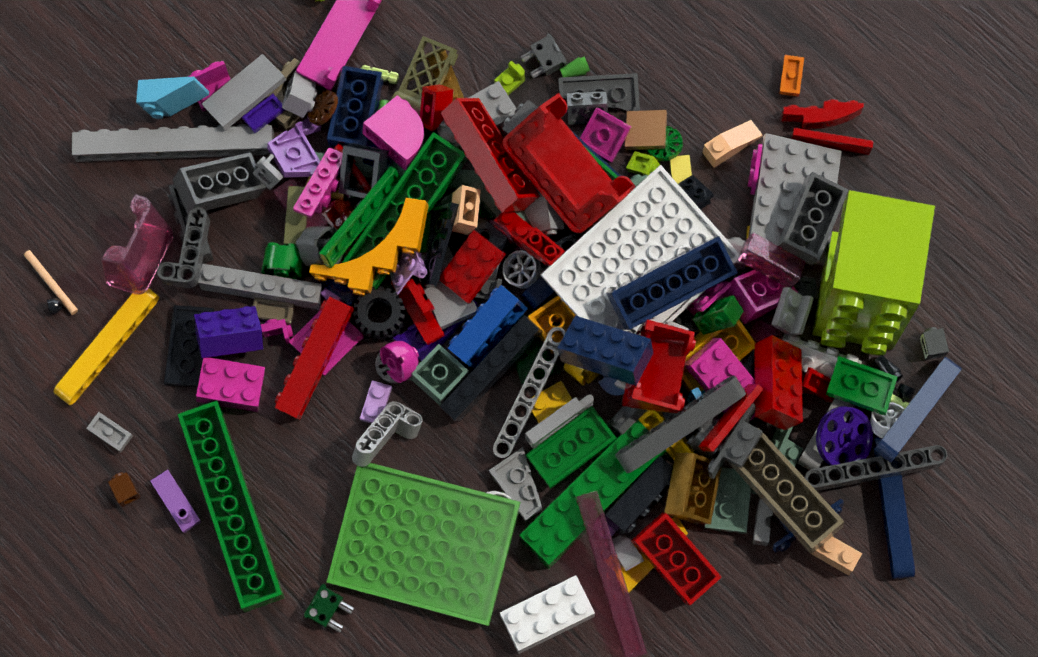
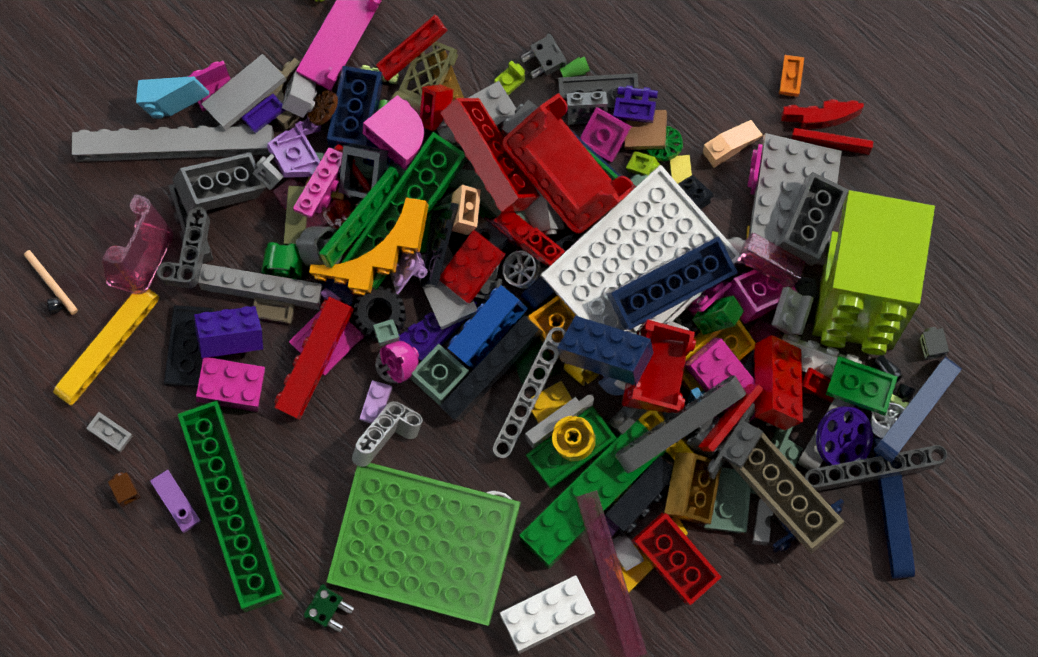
dark pink bracket [261,319,293,344] -> none
red bracket [391,278,444,345] -> none
light grey wing [489,447,543,522] -> none
light nougat brick [812,536,862,576] -> none
none -> sand green plate [373,319,399,346]
none -> red tile [376,15,448,81]
none -> yellow brick [552,416,596,462]
none -> dark purple plate [613,85,658,123]

